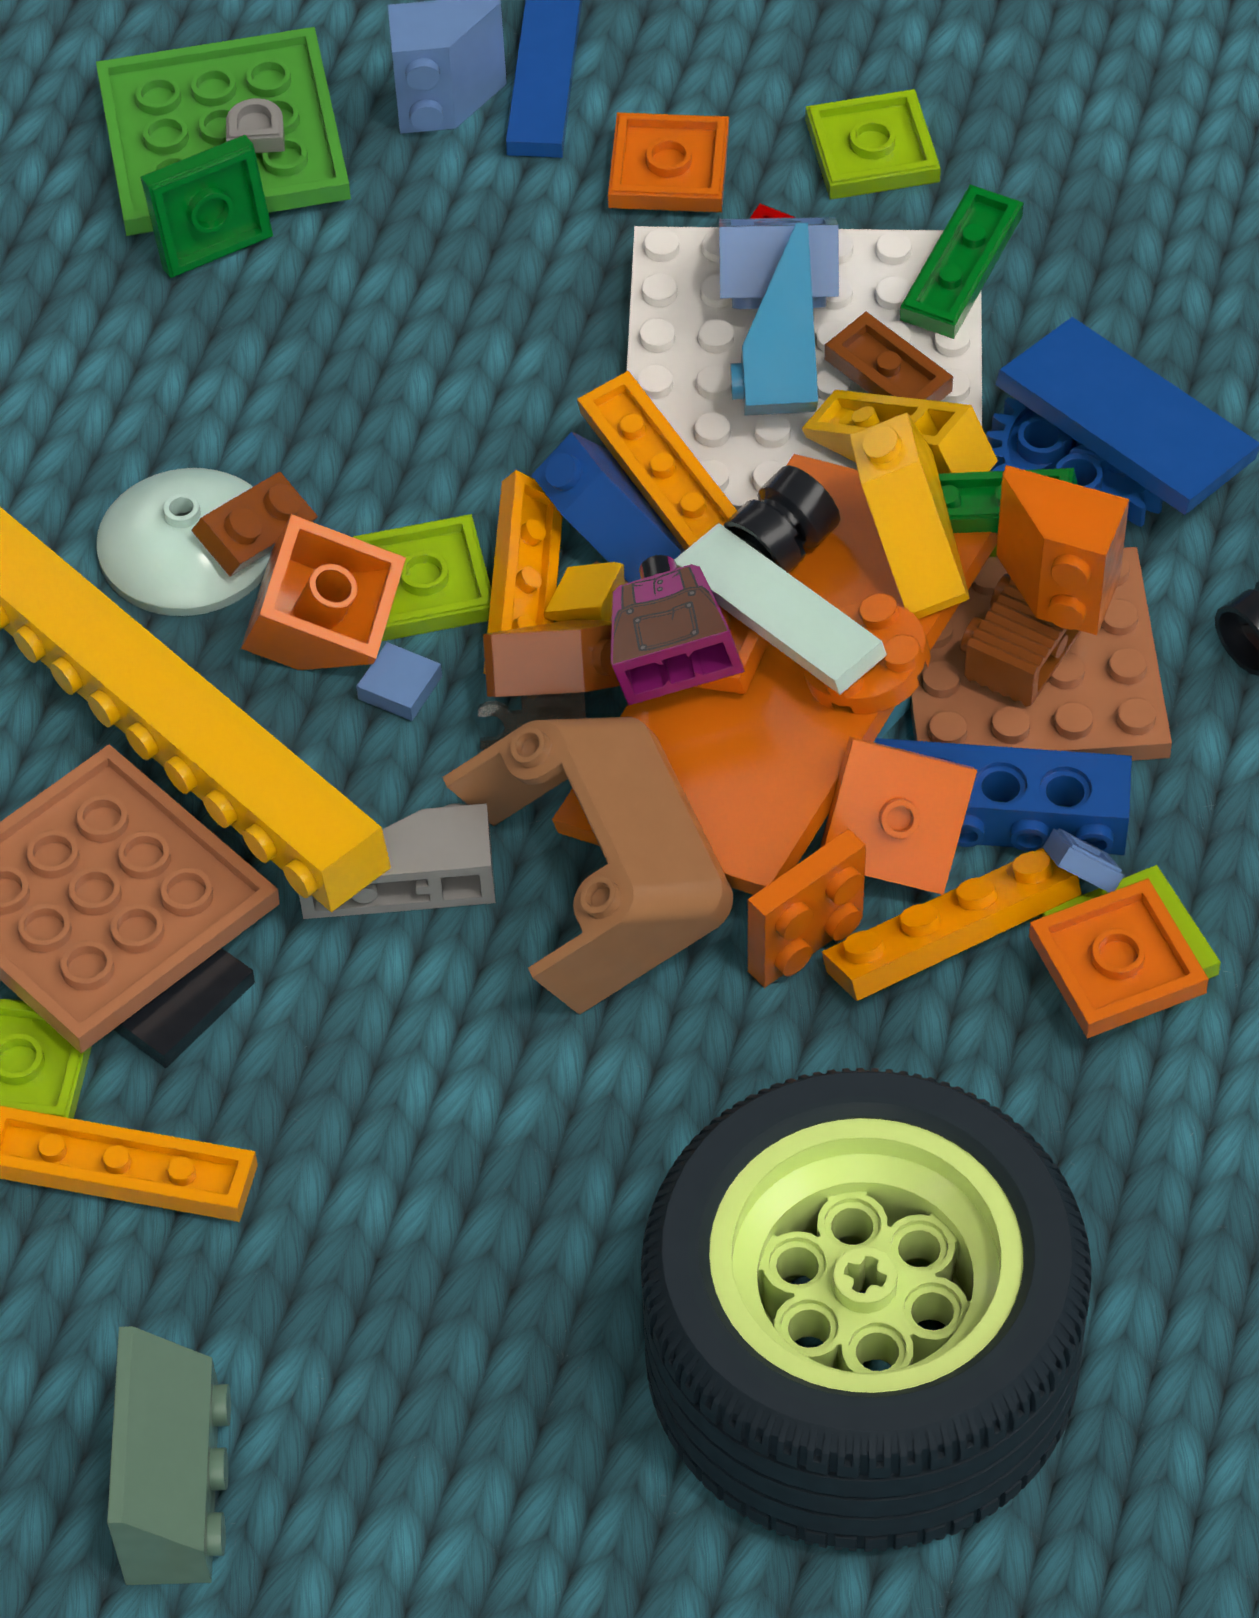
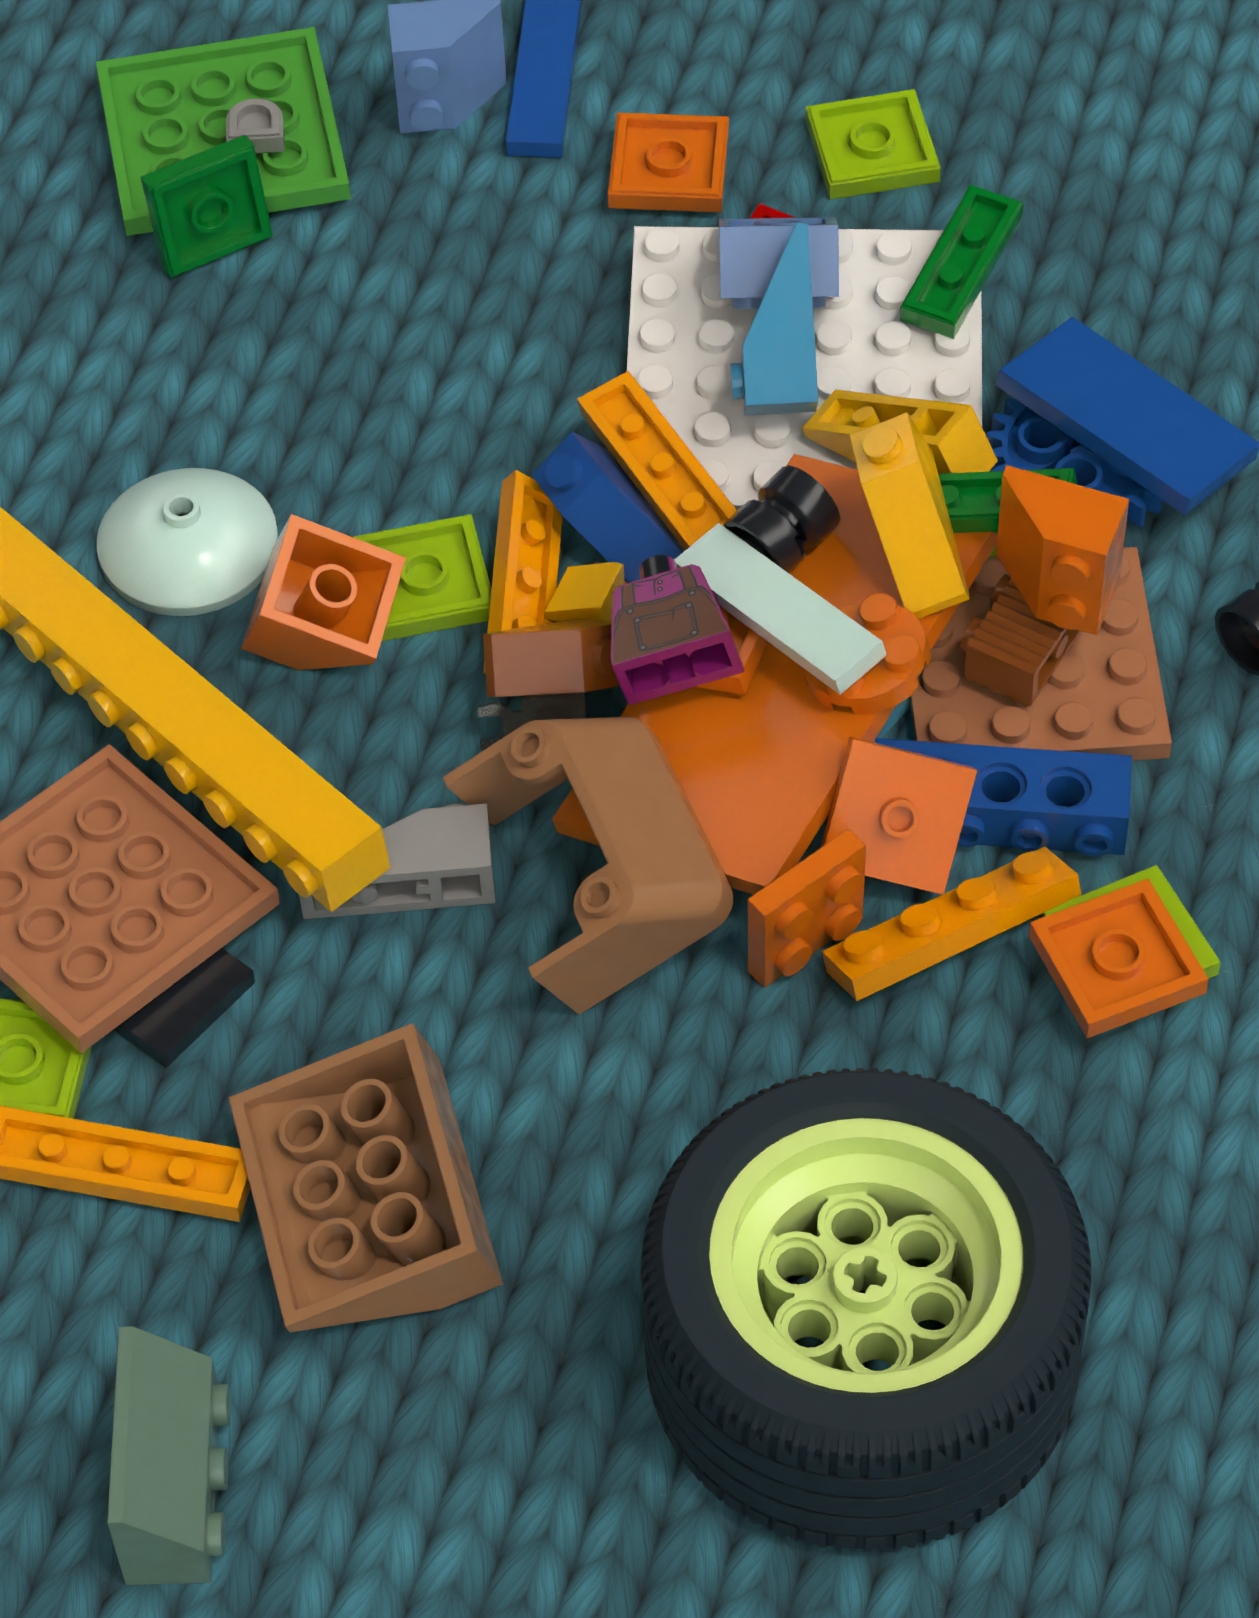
dark orange plate [191,471,318,576] -> none
medium blue tile [356,642,442,721] -> none
dark orange plate [825,311,953,401] -> none
medium blue tile [1043,828,1124,893] -> none
none -> medium nougat slope [229,1023,503,1332]

